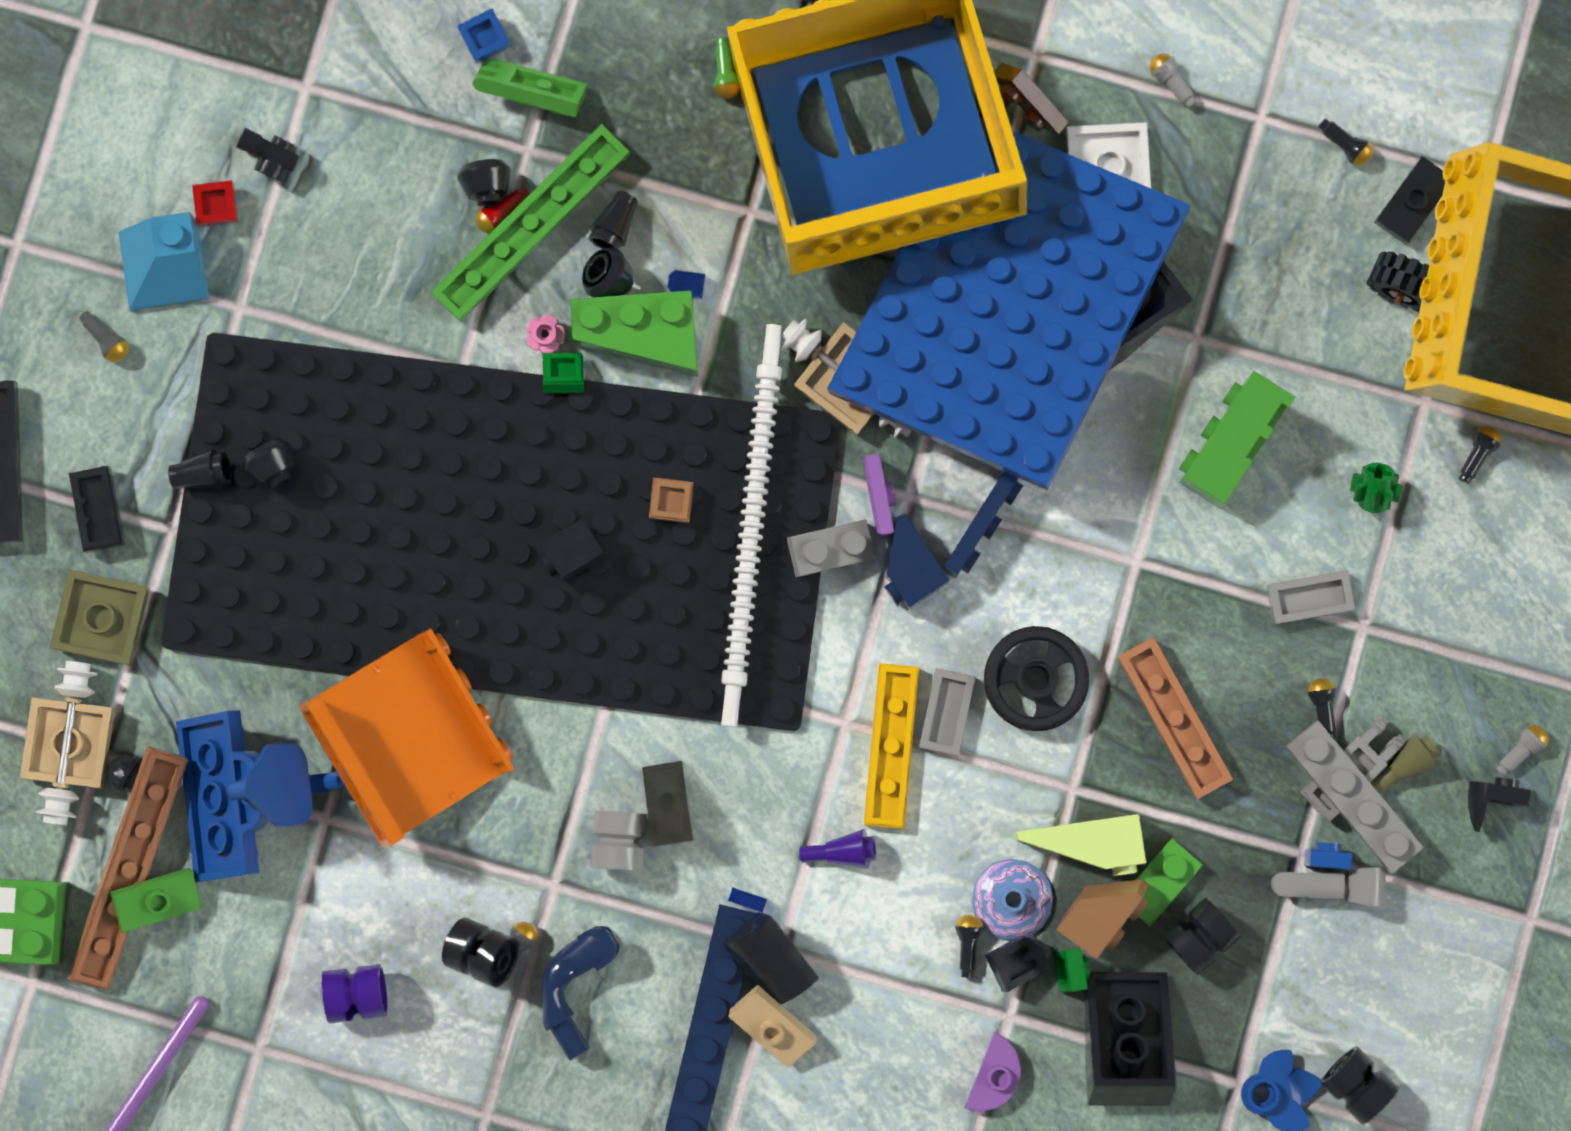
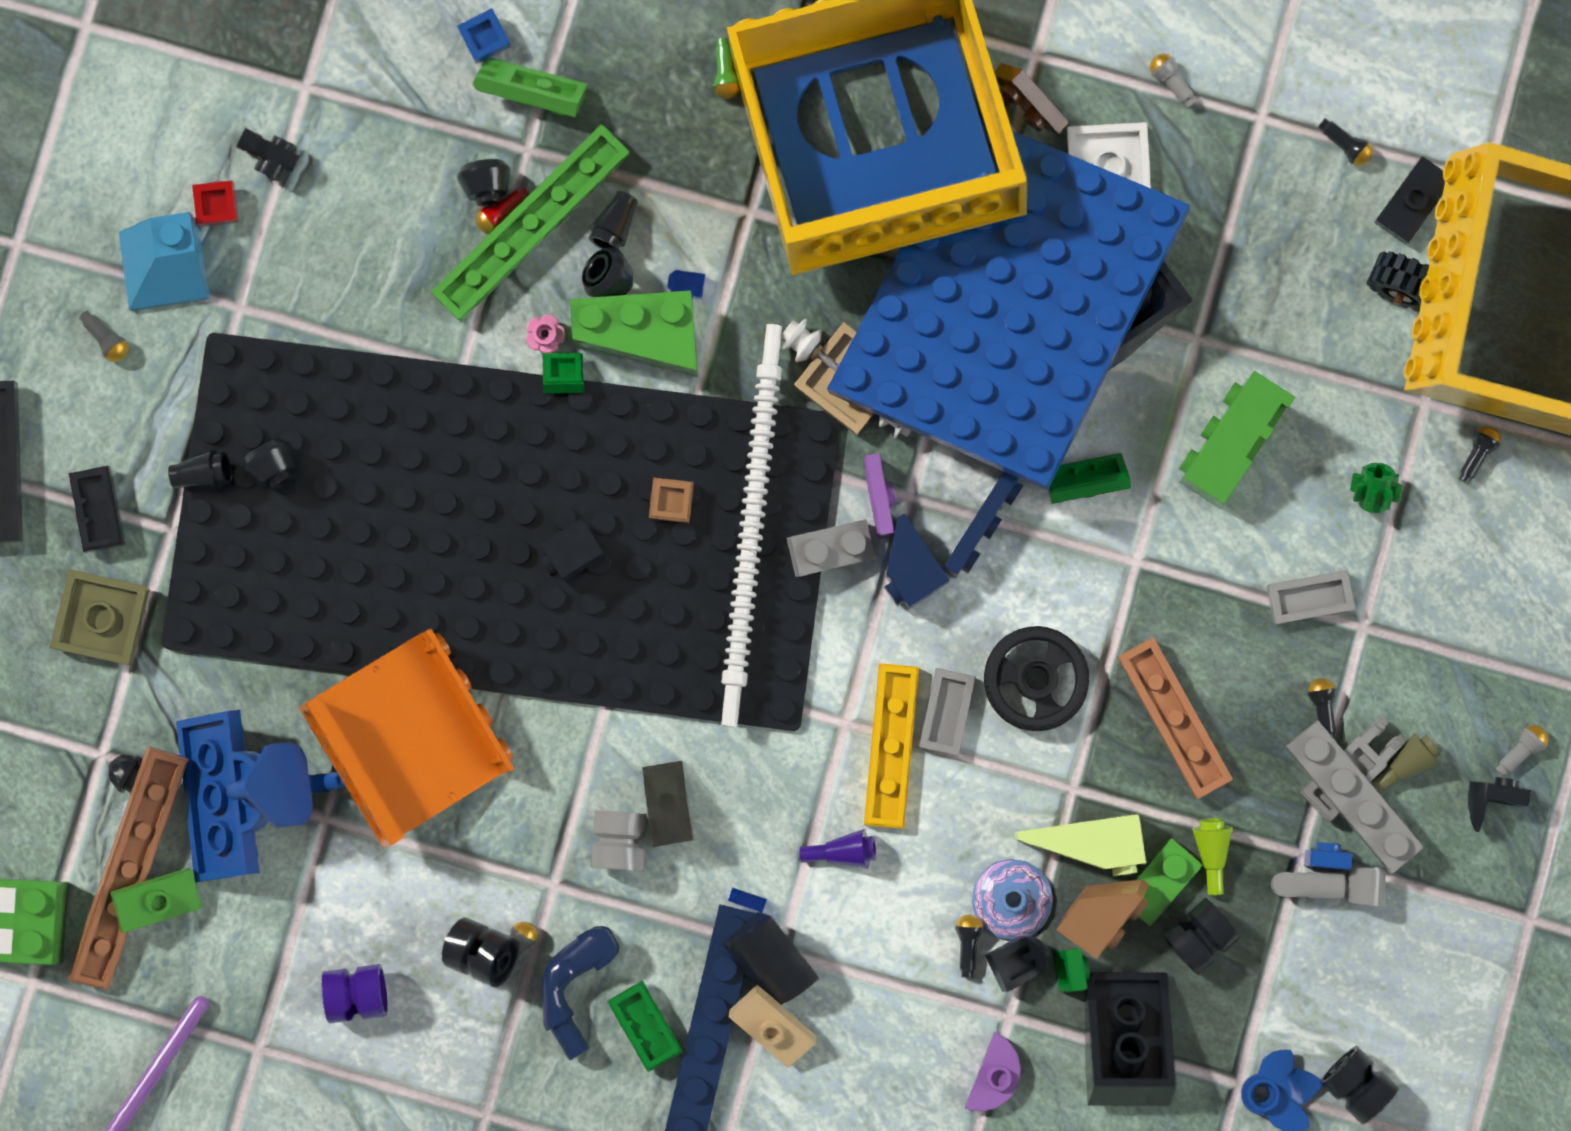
tan plate [20,661,115,825] -> none
none -> green plate [607,980,683,1072]
none -> green plate [1048,453,1131,504]
none -> lime cone [1192,818,1233,895]

